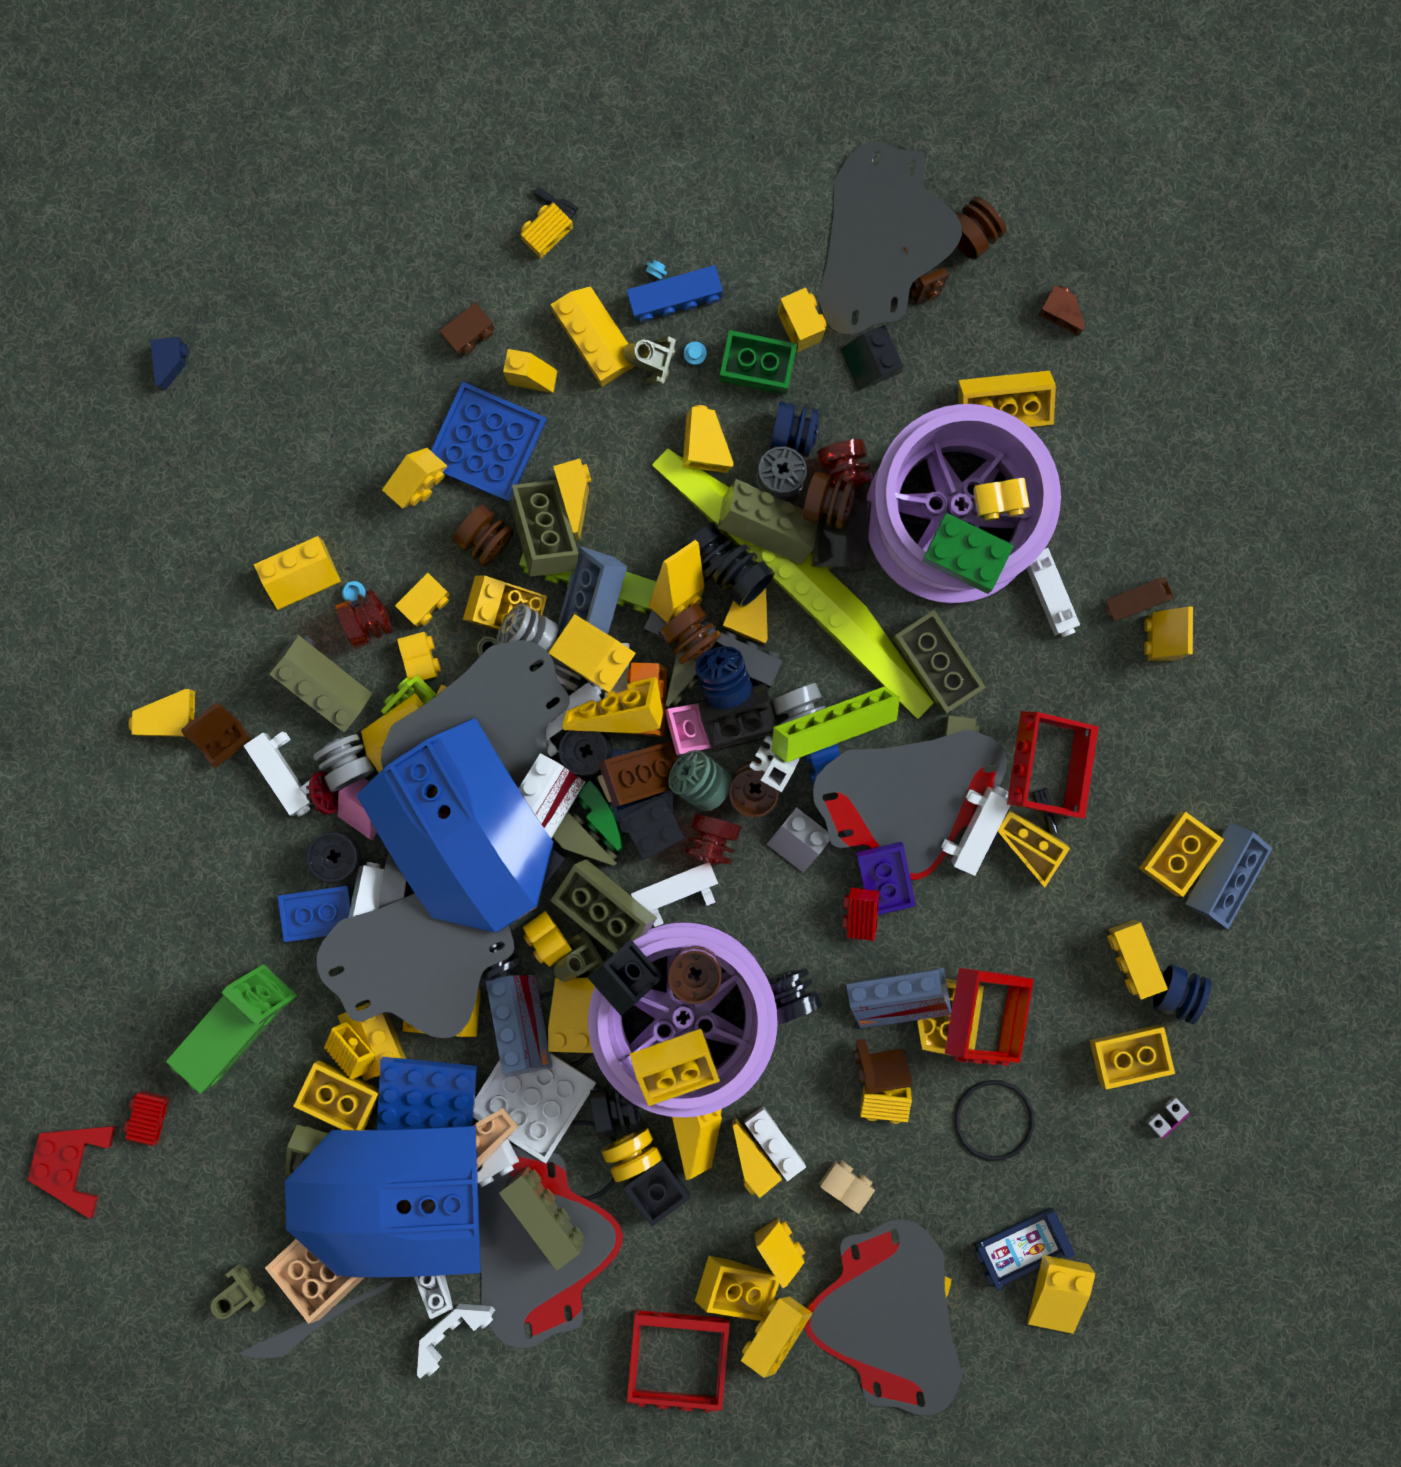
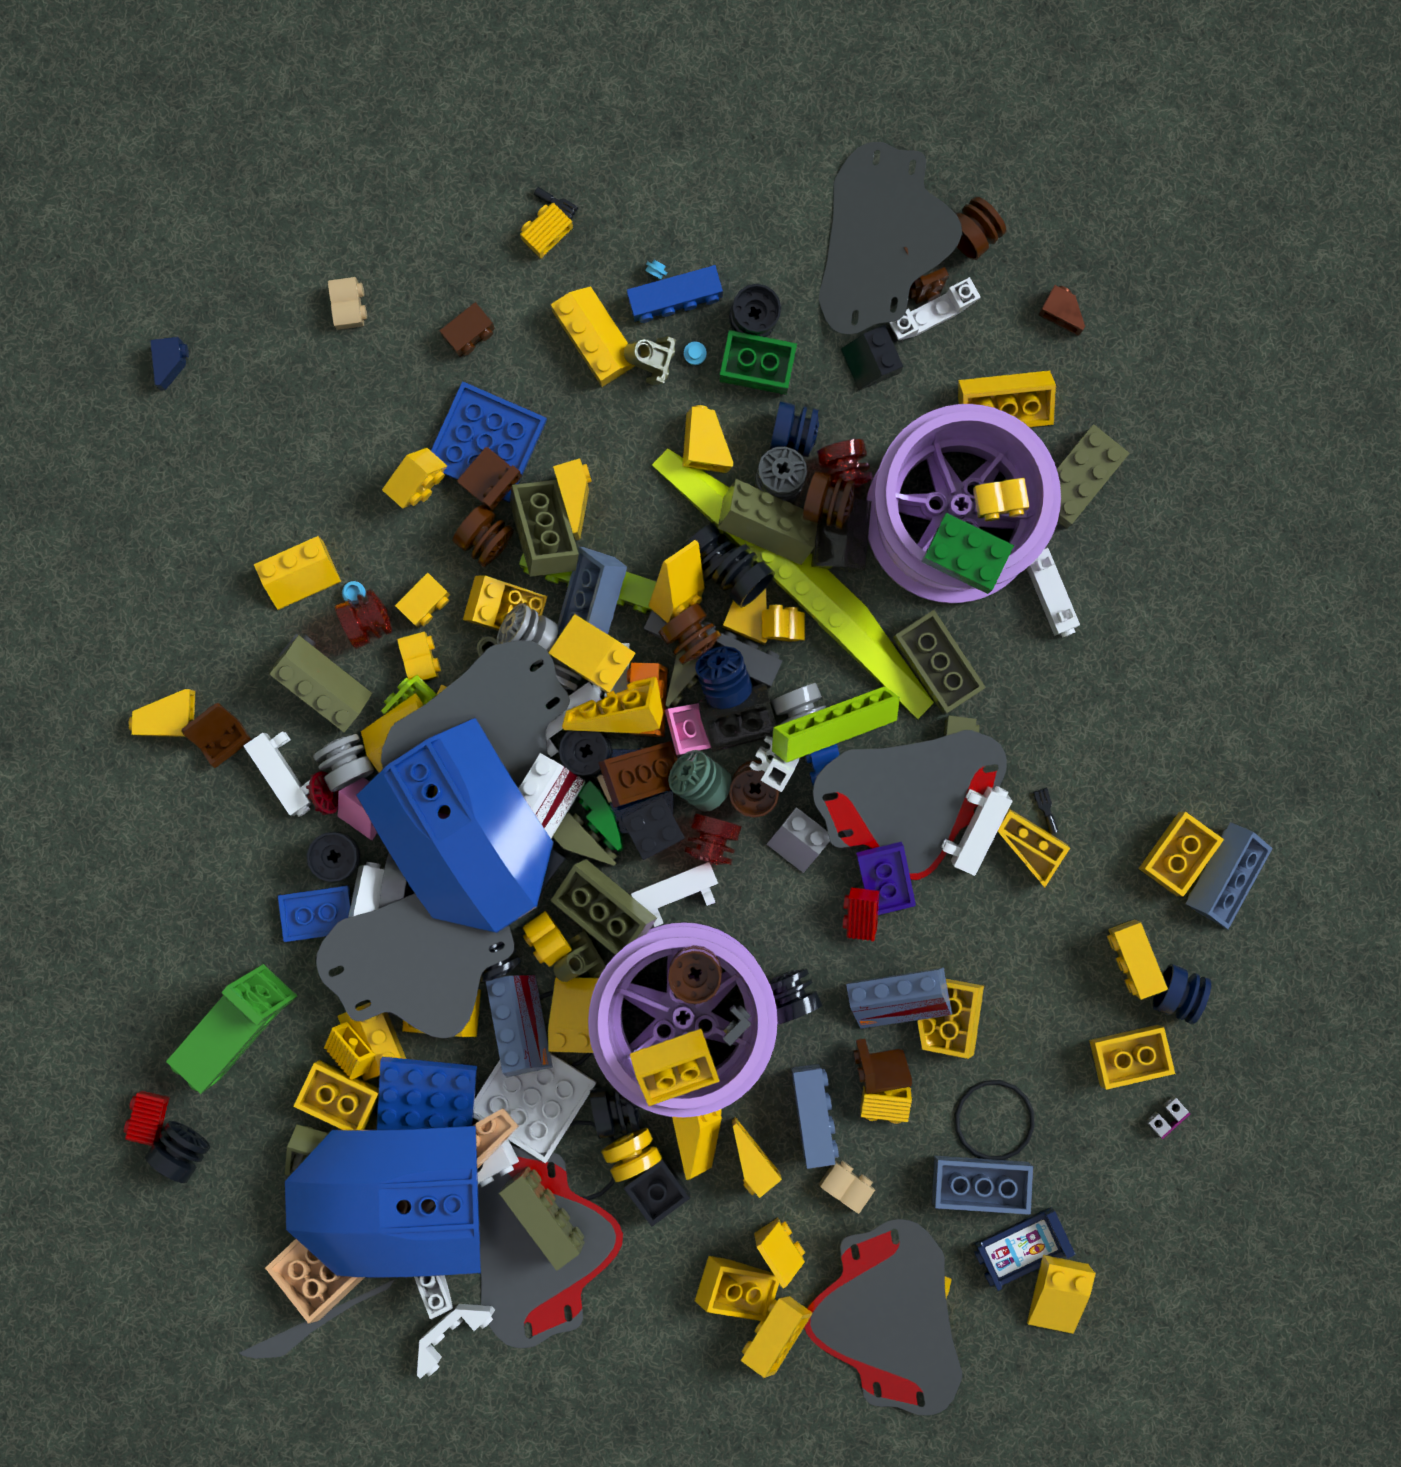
red wing [28,1126,116,1218] -> none
olive pin [211,1264,267,1319] -> none
yellow slope [503,349,558,393] -> none
black slope [588,939,664,1016] -> none
red window [627,1310,730,1413] -> none
white arch [744,1106,806,1181] -> none
yellow brick [777,287,827,353] -> none
red window [945,967,1034,1066] -> none
red window [1007,711,1099,819] -> none
reddish brown slope [1105,577,1175,621] -> none
yellow slope [1144,607,1193,661] -> none
none -> black wheel [145,1121,211,1183]
none -> tan brick [328,277,367,330]
none -> reddish brown bracket [457,447,522,511]
none -> dark grey bracket [723,1005,751,1046]
none -> black wheel [729,284,781,337]
none -> yellow brick [762,605,805,642]
none -> sand blue brick [791,1064,839,1169]
none -> white slope [889,277,981,340]
none -> sand blue brick [932,1156,1033,1215]
none -> olive brick [1057,424,1130,529]

